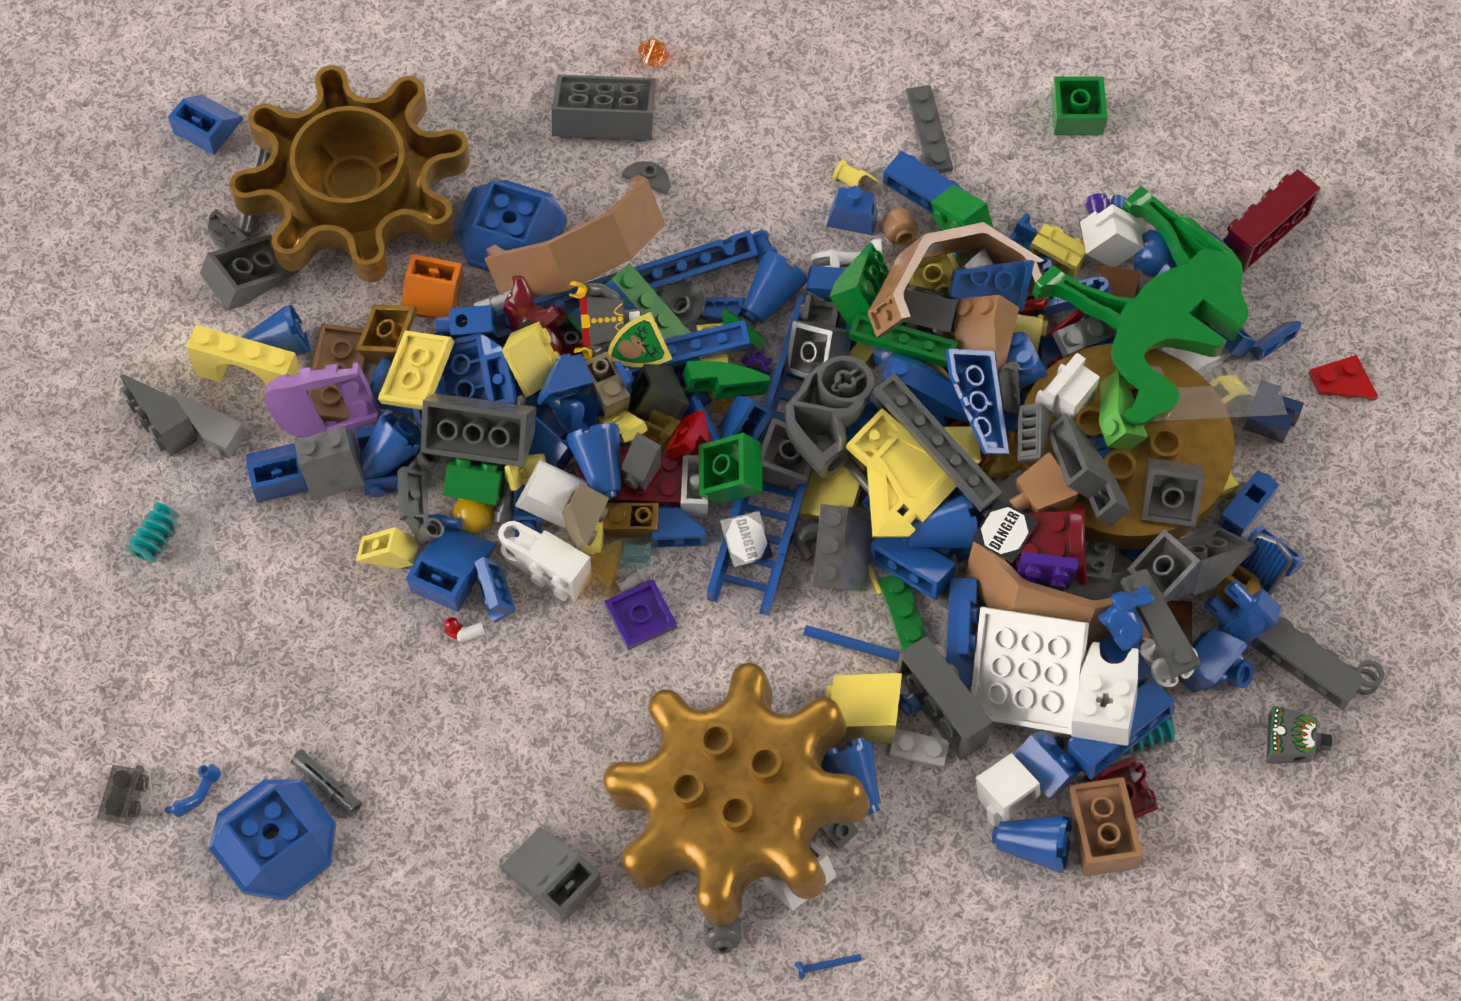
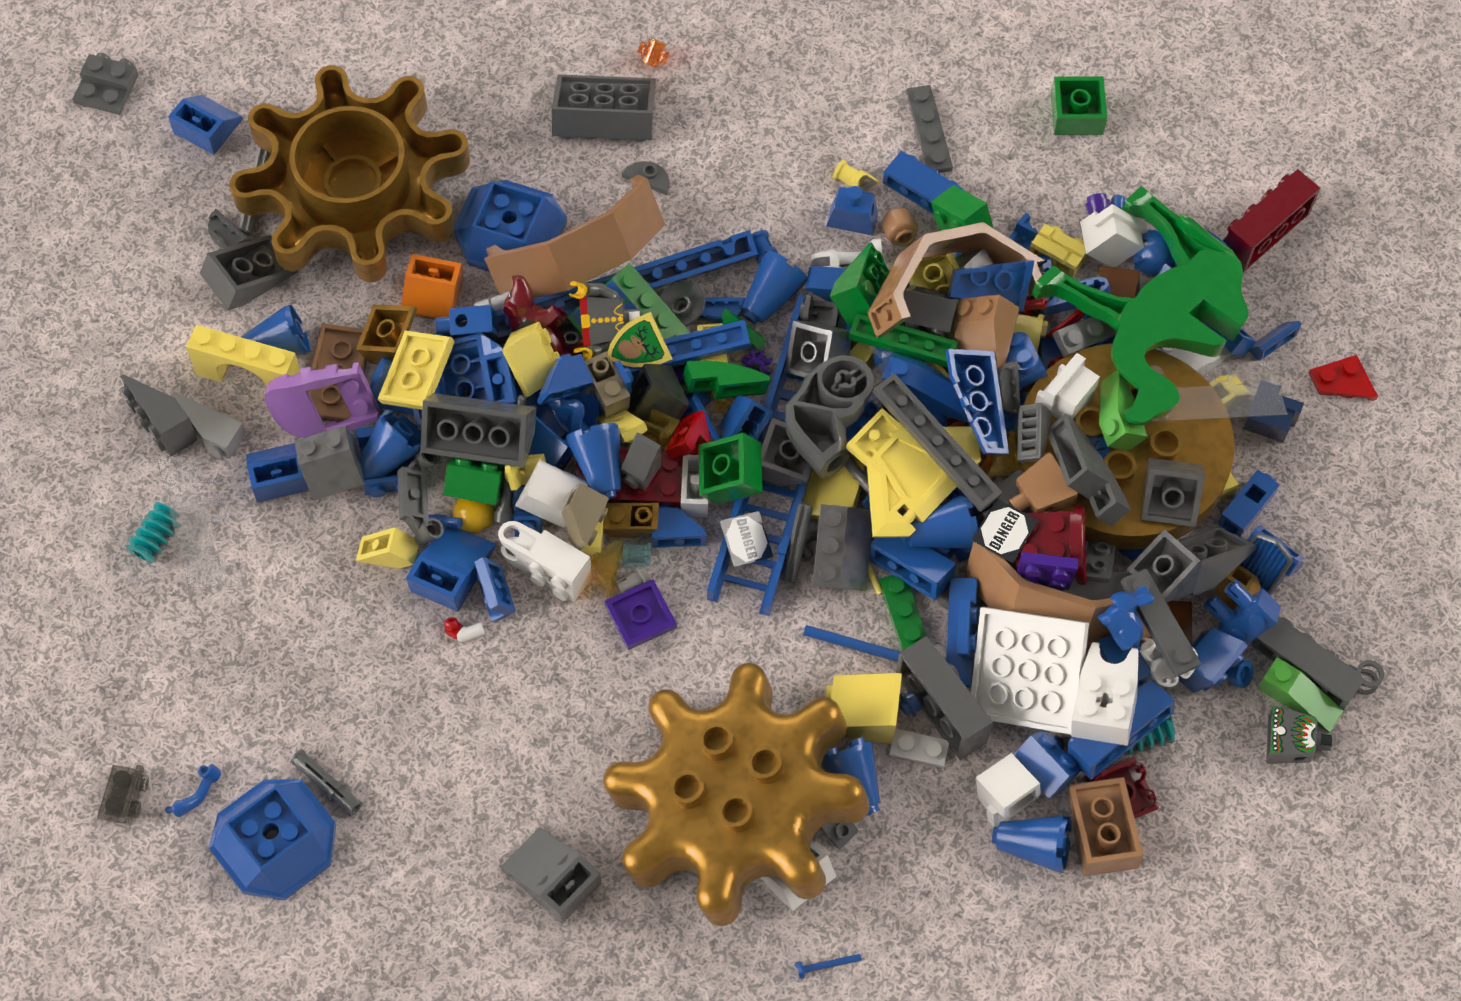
dark grey head [703,917,742,954] -> none
none -> dark grey plate [72,52,139,115]
none -> dark grey axle [782,503,813,583]
none -> bright green slope [1258,657,1343,733]

